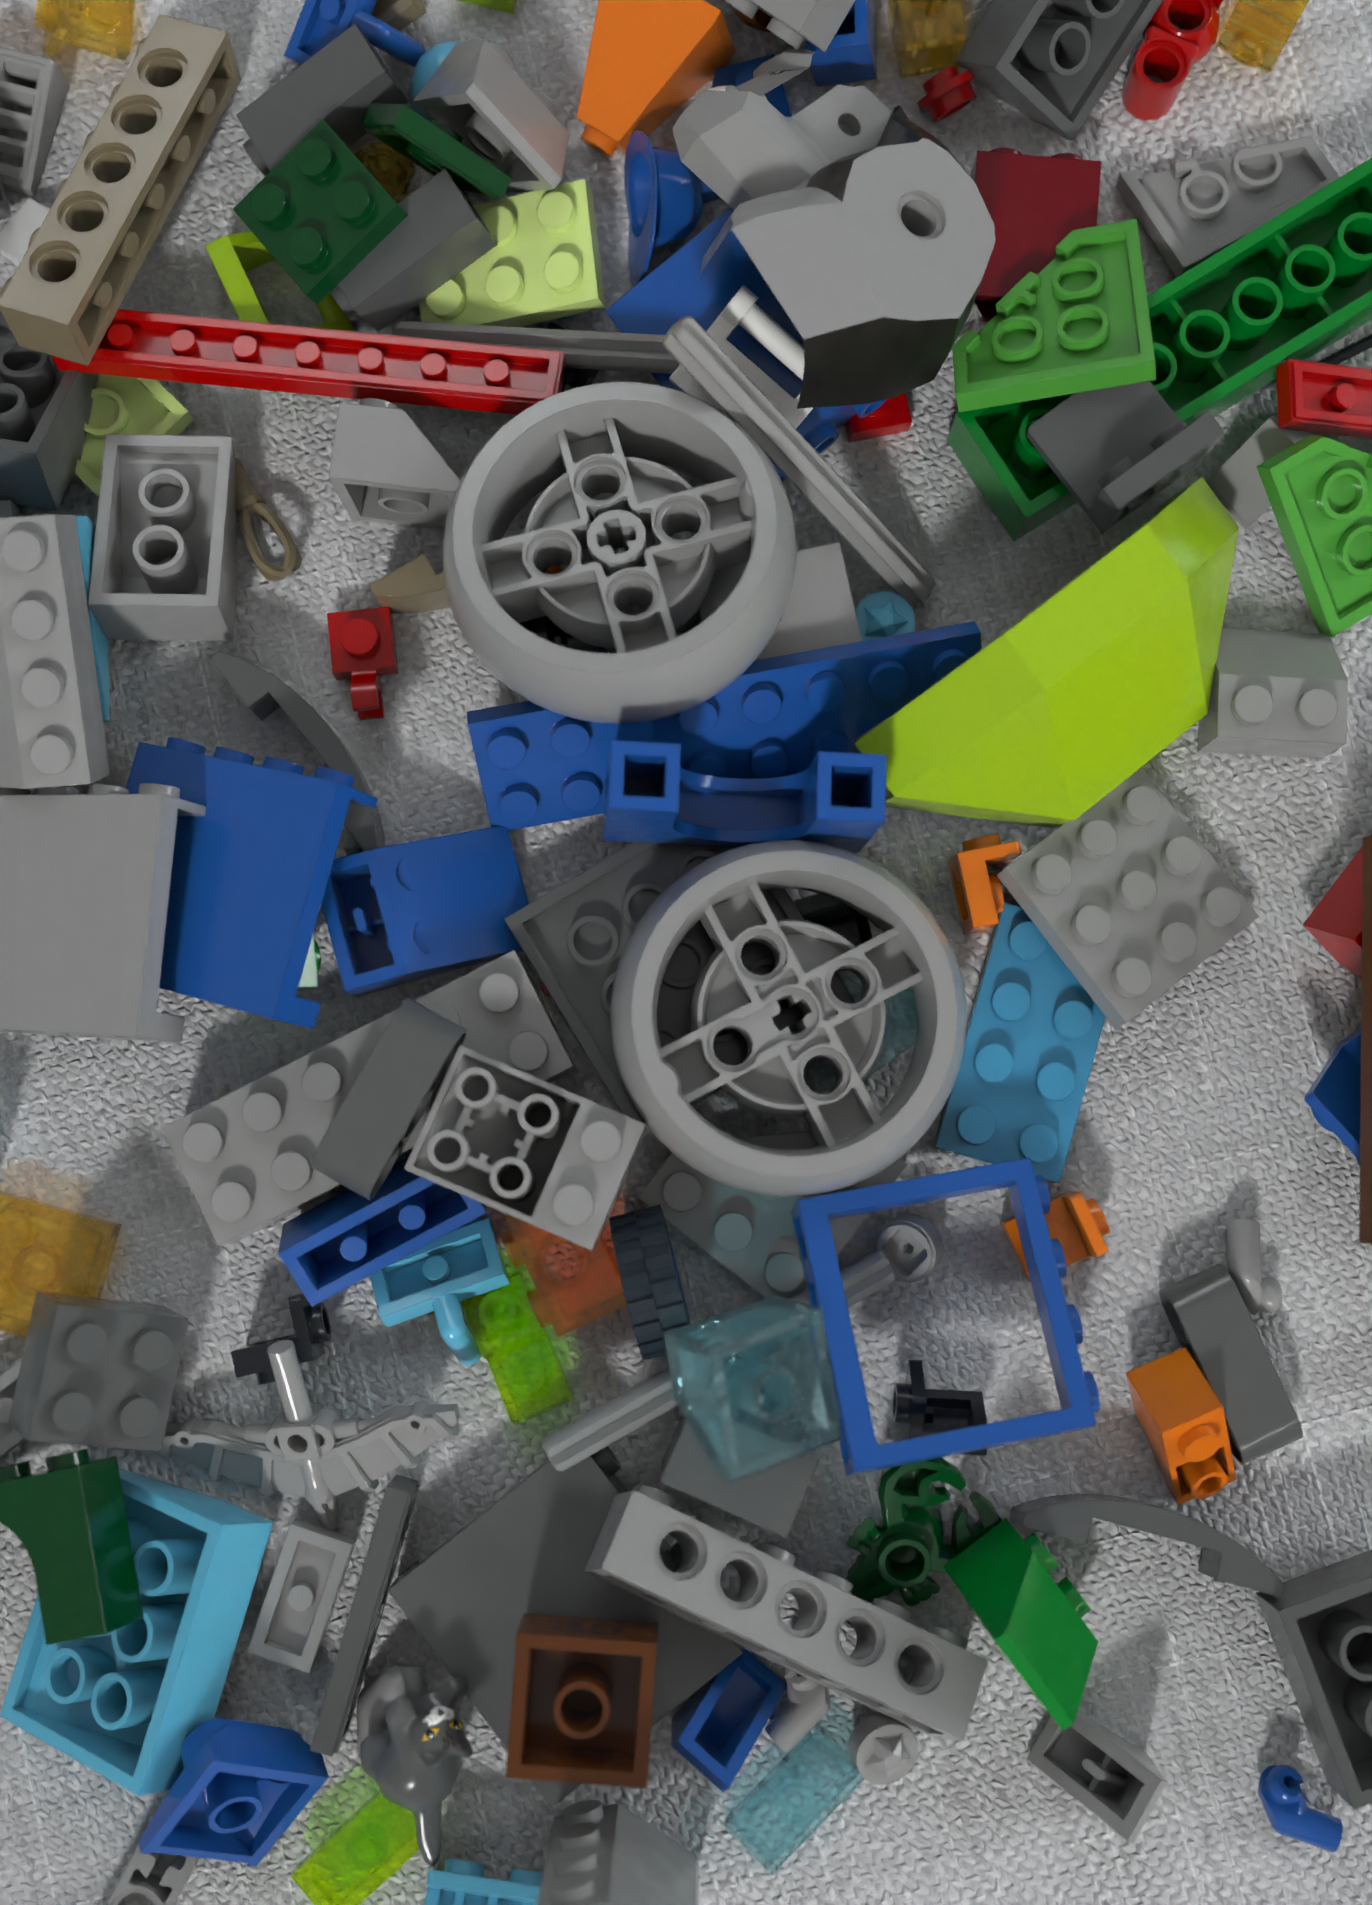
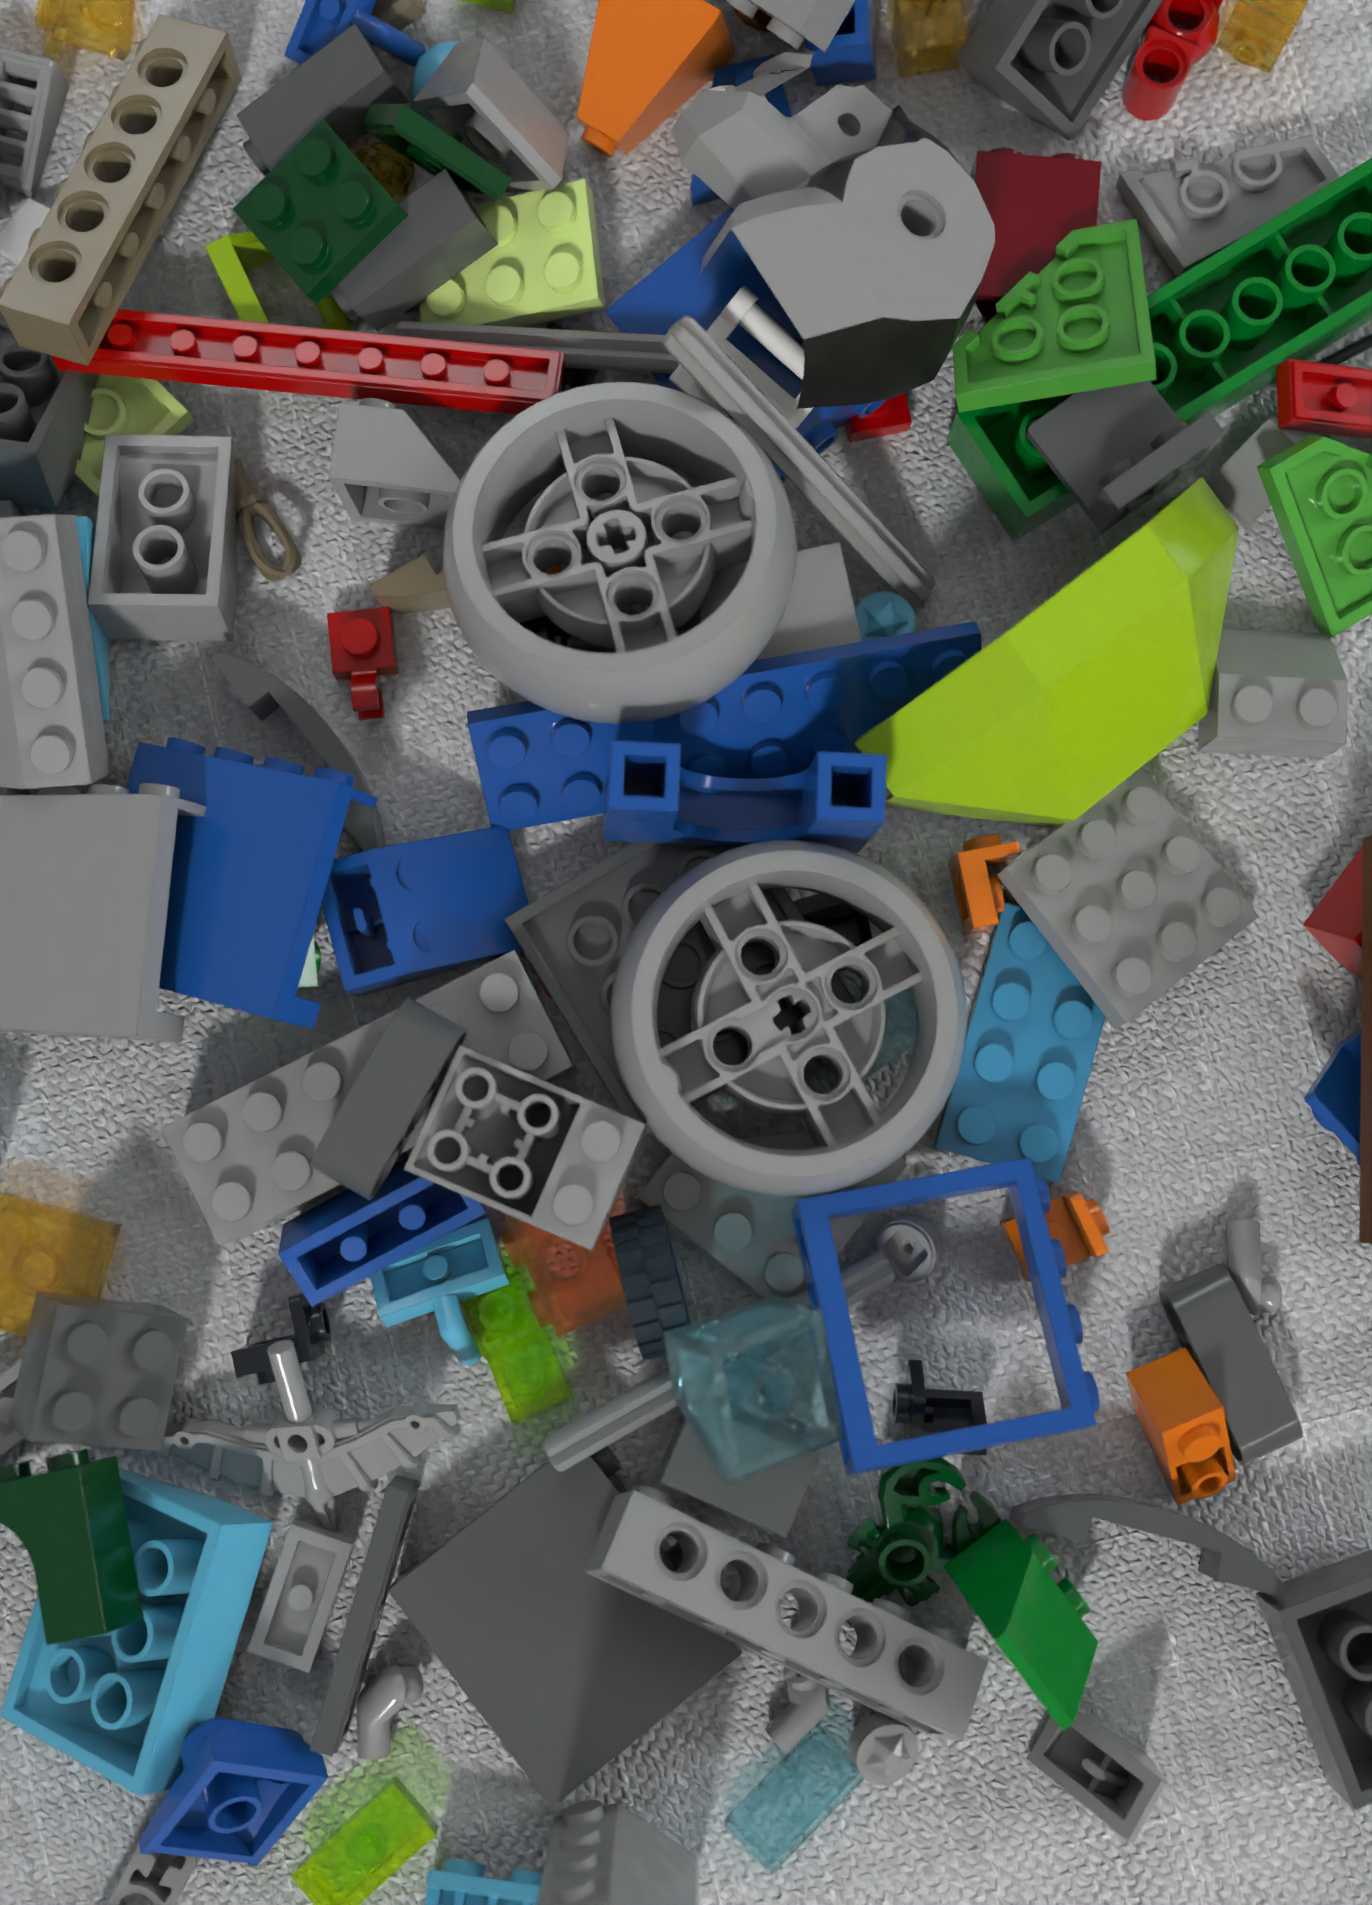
dark grey animal [359,1677,473,1866] -> none
reddish brown brick [506,1613,658,1788] -> none
blue piece [624,130,702,285] -> none
blue slope [671,1647,787,1792] -> none
red plate [917,65,977,123] -> none
blue arm [1258,1764,1343,1852] -> none

